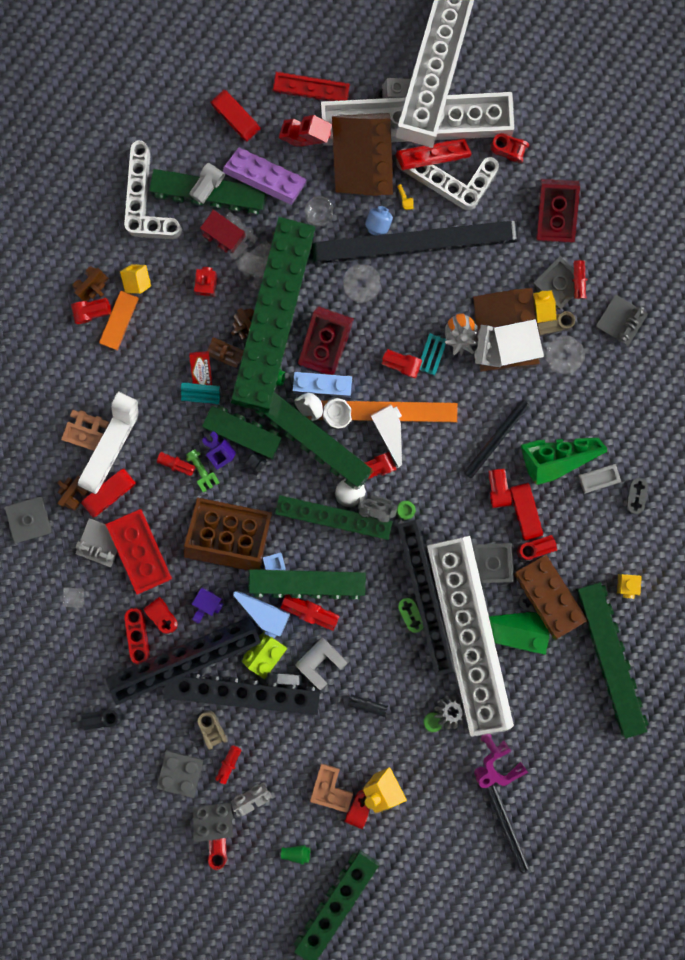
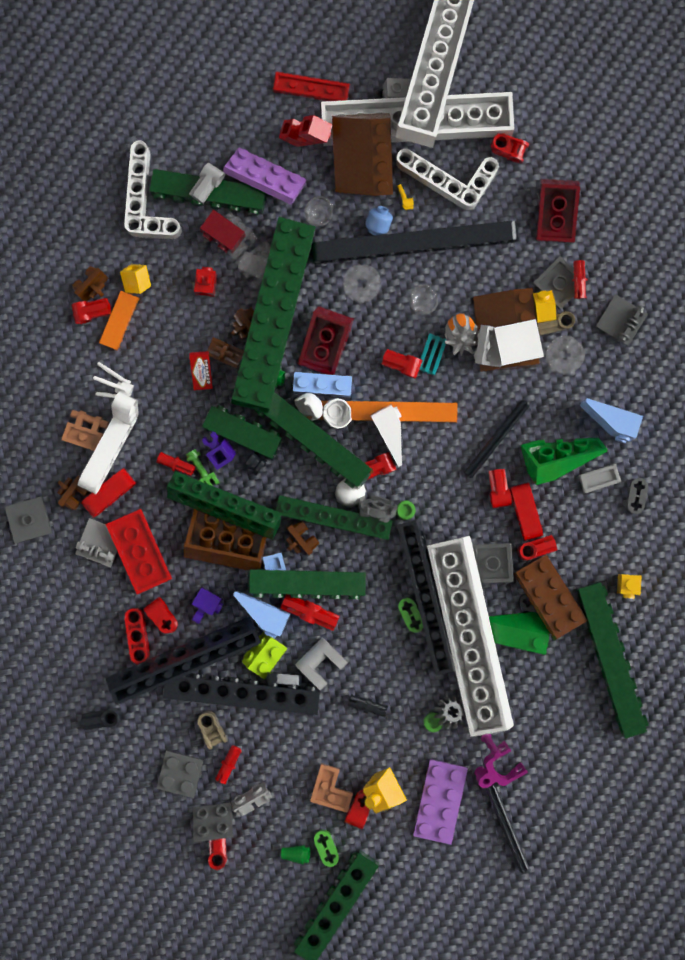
clear plate [62,587,84,608] -> none
teal tile [181,383,220,404] -> none
red beam [210,89,261,142] -> none
red tile [395,138,472,170] -> none
none -> white plant [93,362,134,398]
none -> dark green brick [167,471,282,540]
none -> reddish brown hips [286,521,319,555]
none -> bright green beam [314,829,339,867]
none -> clear hair [409,284,438,316]
none -> medium lavender plate [413,759,468,845]
none -> light blue slope [580,398,643,443]

